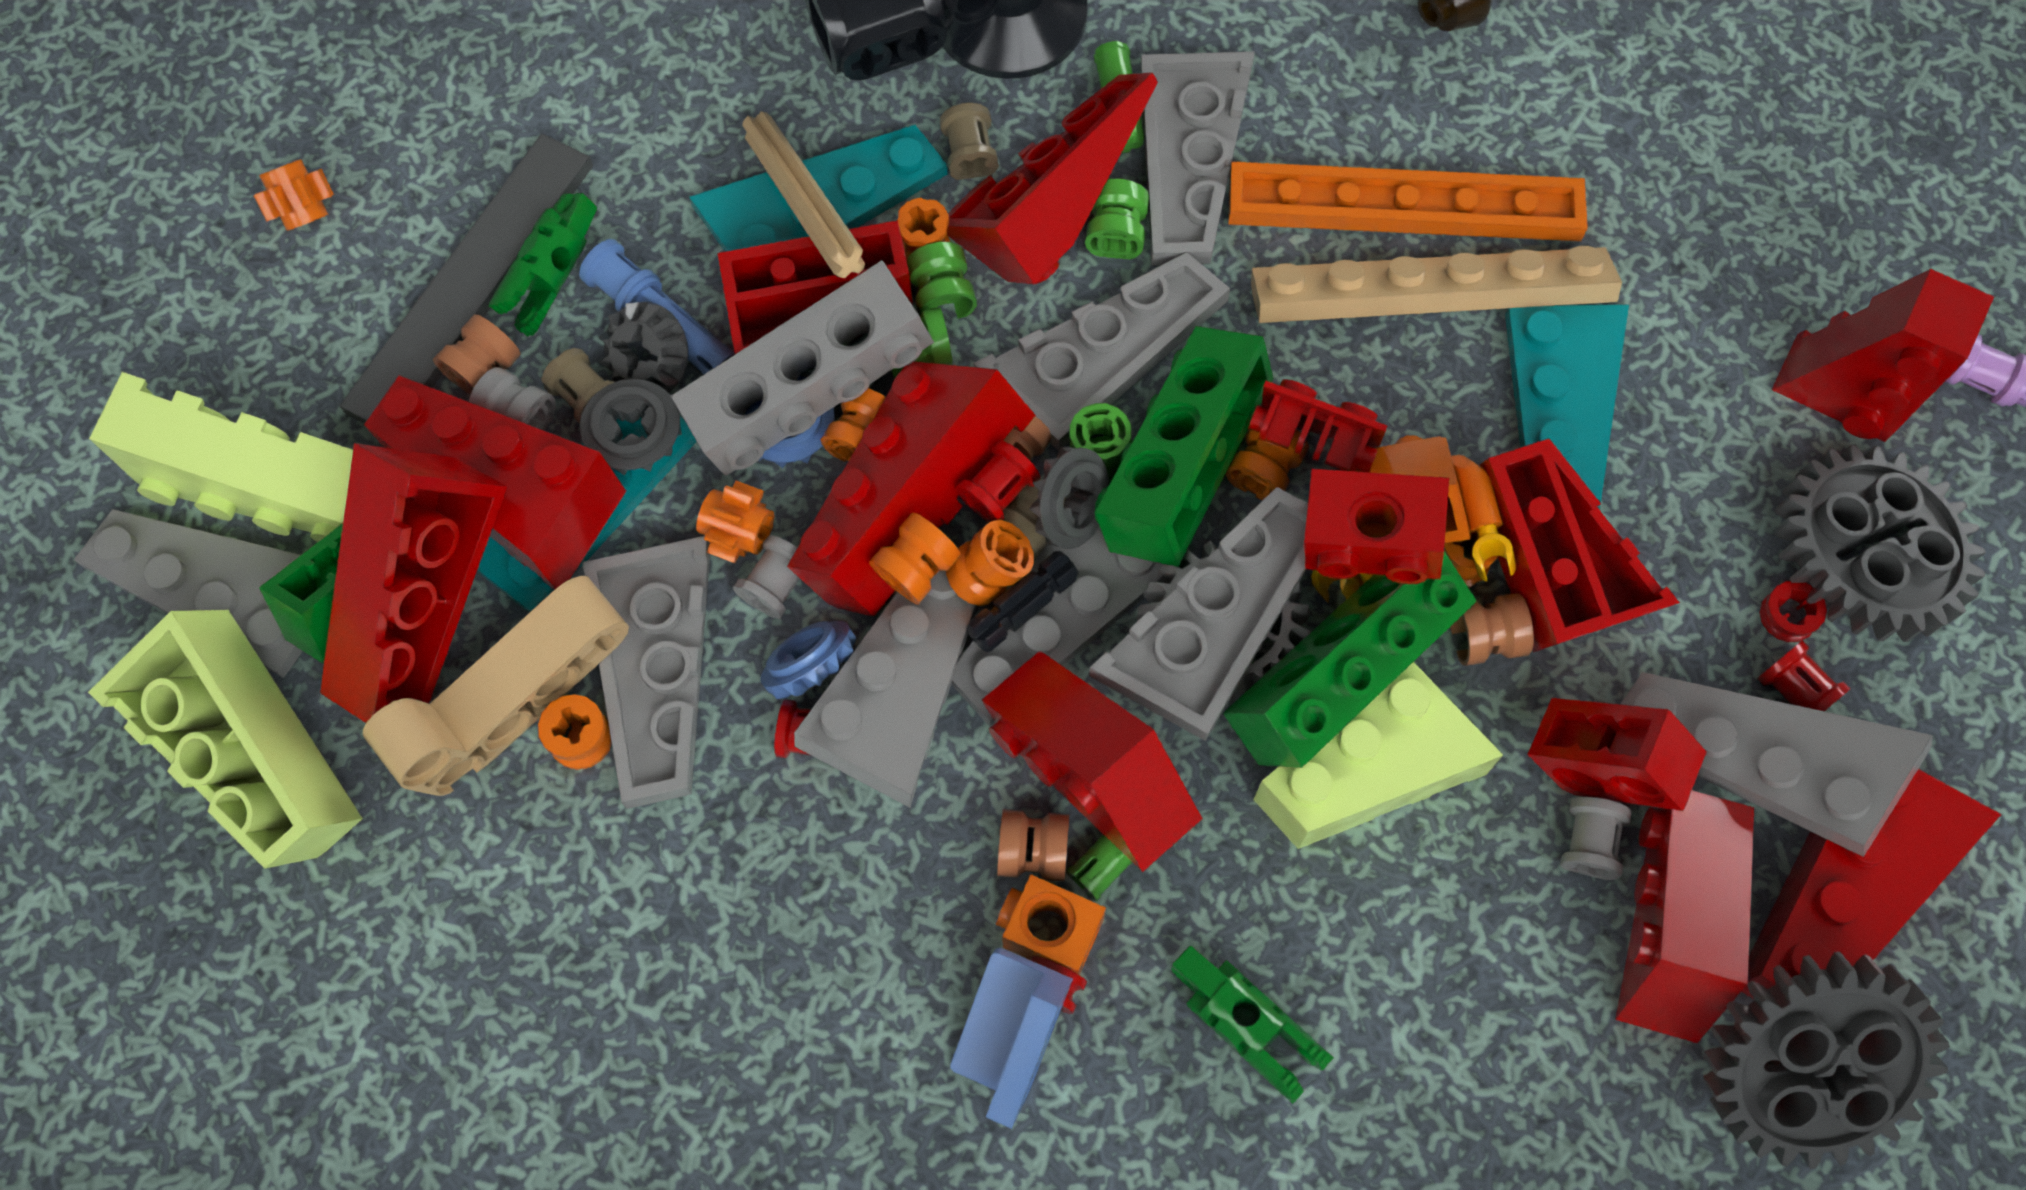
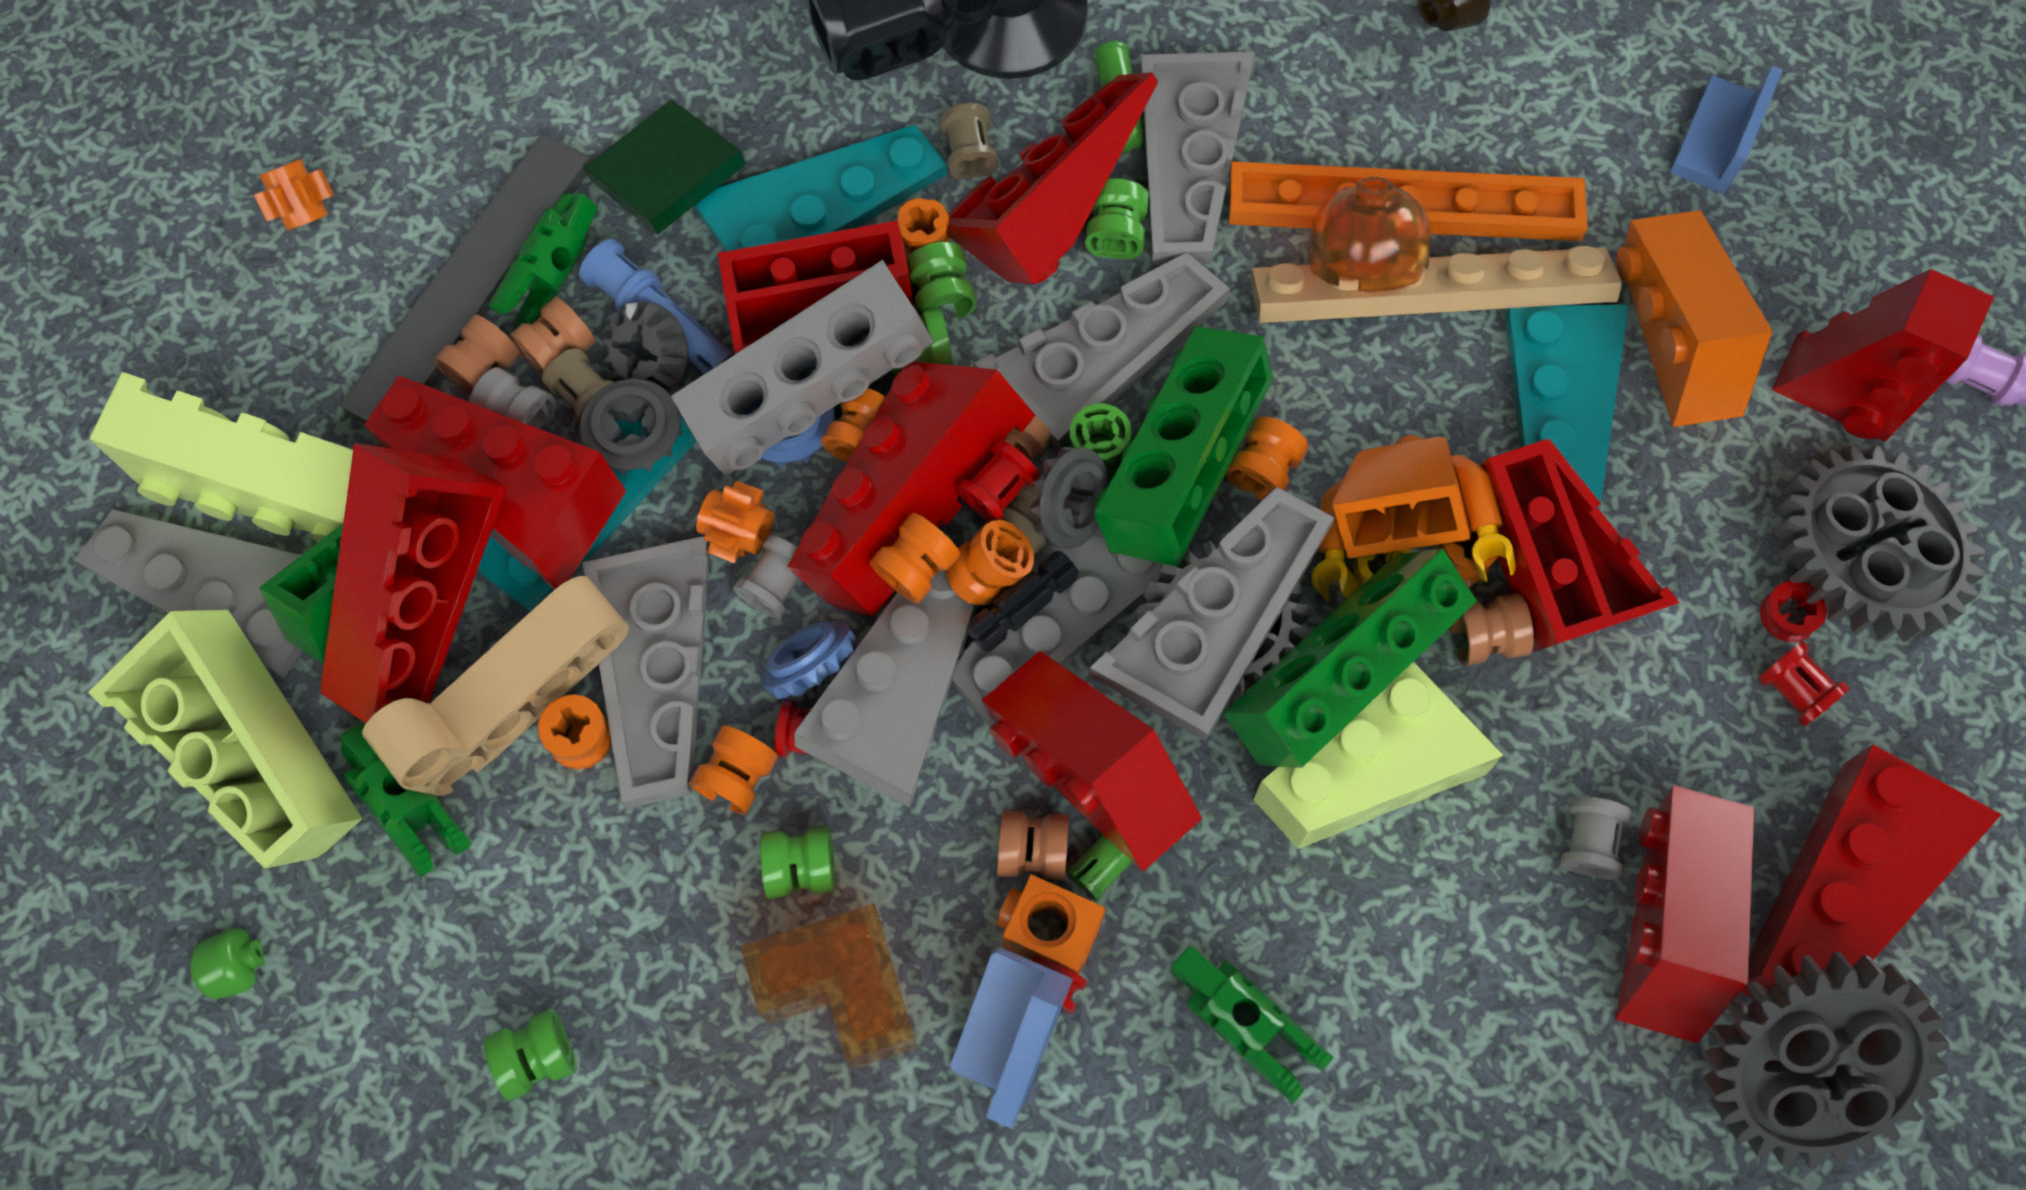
tan axle [742,111,865,278] -> none
red hinge [1249,379,1388,472] -> none
red brick [1304,469,1449,584] -> none
red brick [1527,698,1707,811] -> none
light grey wing [1621,672,1933,857] -> none
none -> bright green piece [190,927,264,999]
none -> green hinge [340,723,472,877]
none -> bright green wheel [483,1008,577,1102]
none -> nougat wheel [509,297,596,376]
none -> dark green tile [584,99,746,235]
none -> orange wheel [688,725,779,815]
none -> clear orange brick [741,903,919,1069]
none -> bright green wheel [760,825,836,899]
none -> clear orange cylinder [1308,177,1432,292]
none -> orange wedge [1617,210,1773,427]
none -> medium blue panel [1669,66,1783,194]

